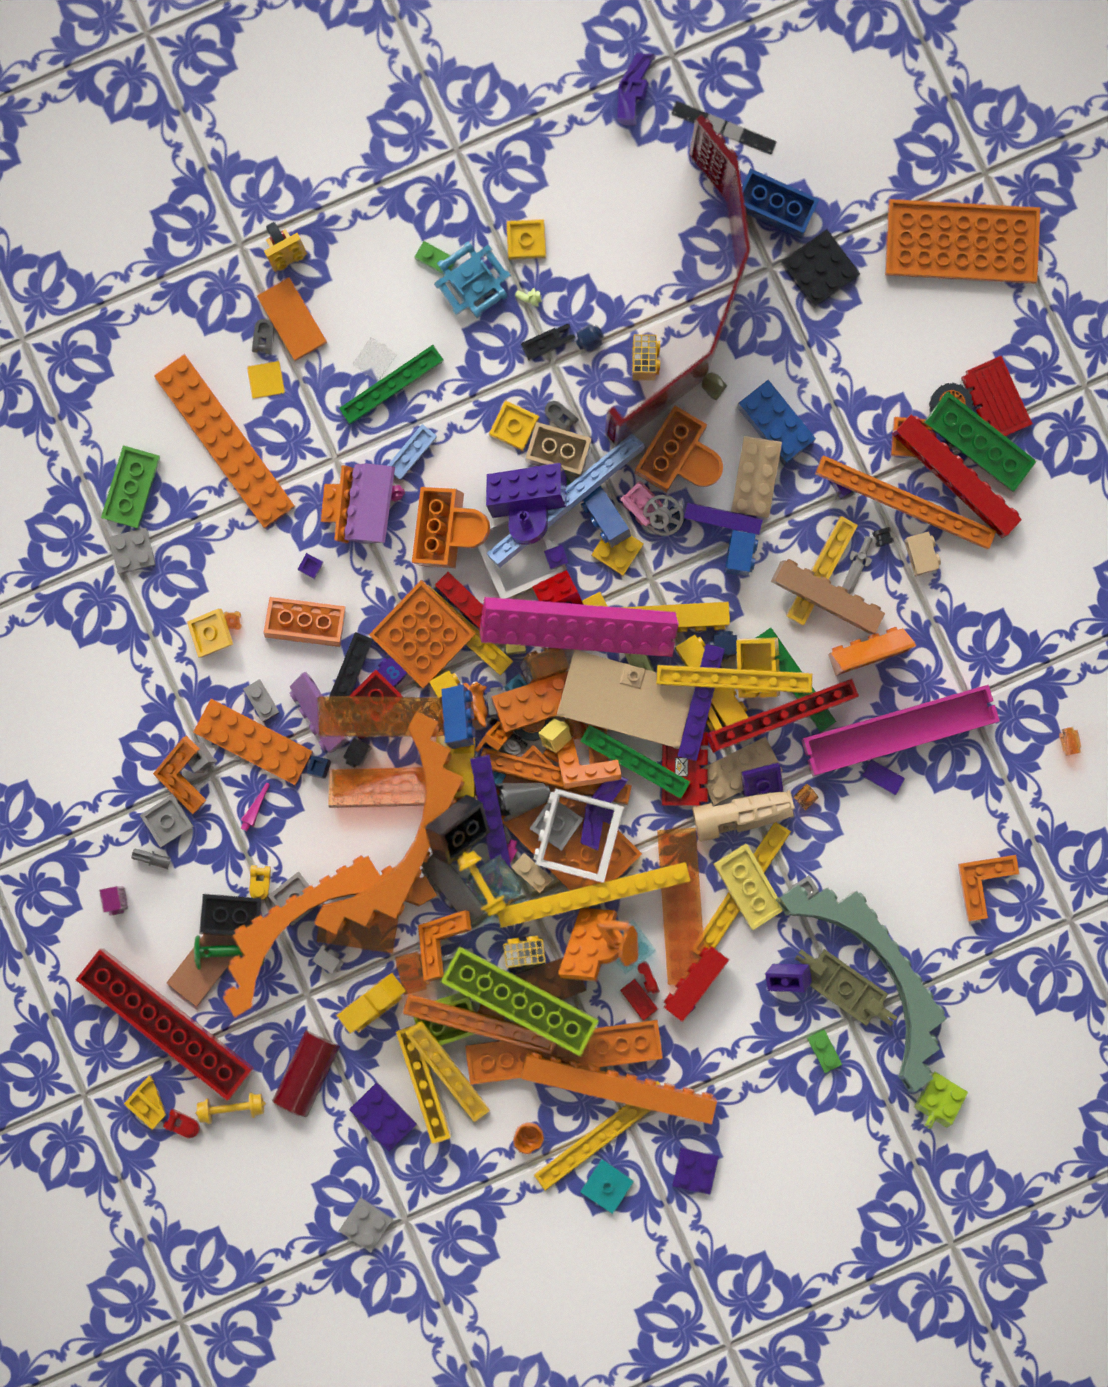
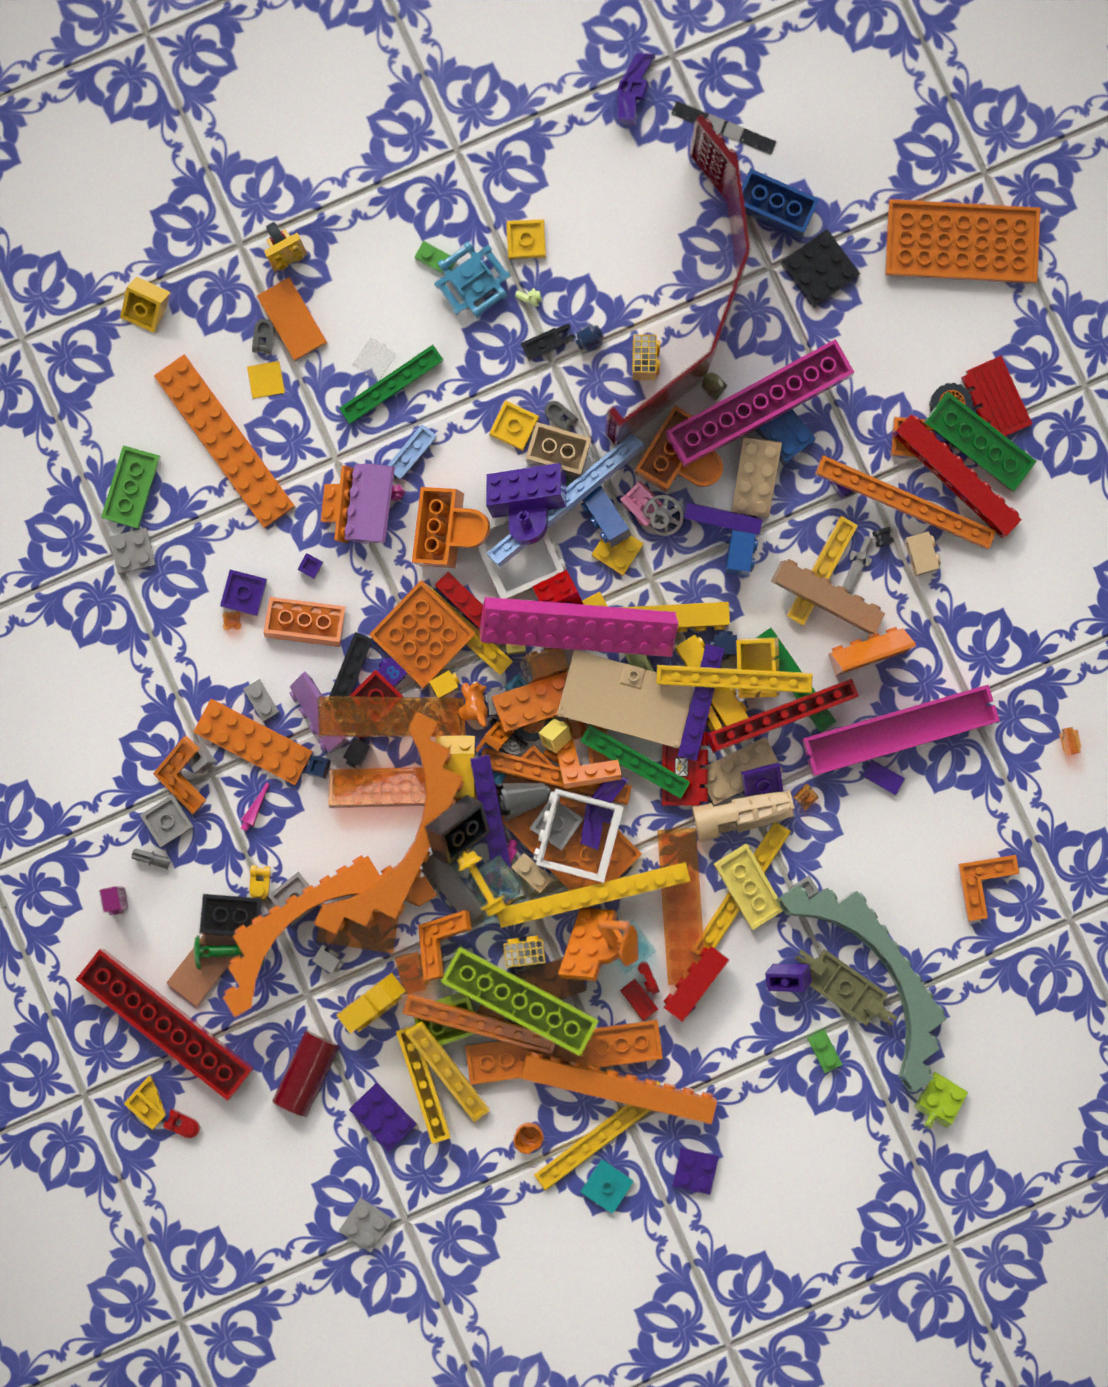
yellow plate [187,609,233,658] -> none
yellow piece [195,1092,266,1124] -> none
blue brick [442,685,476,749] -> none
dark purple plate [544,545,568,570] -> none
none -> yellow slope [120,277,171,333]
none -> dark purple plate [220,569,268,616]
none -> dark pink brick [666,339,854,468]

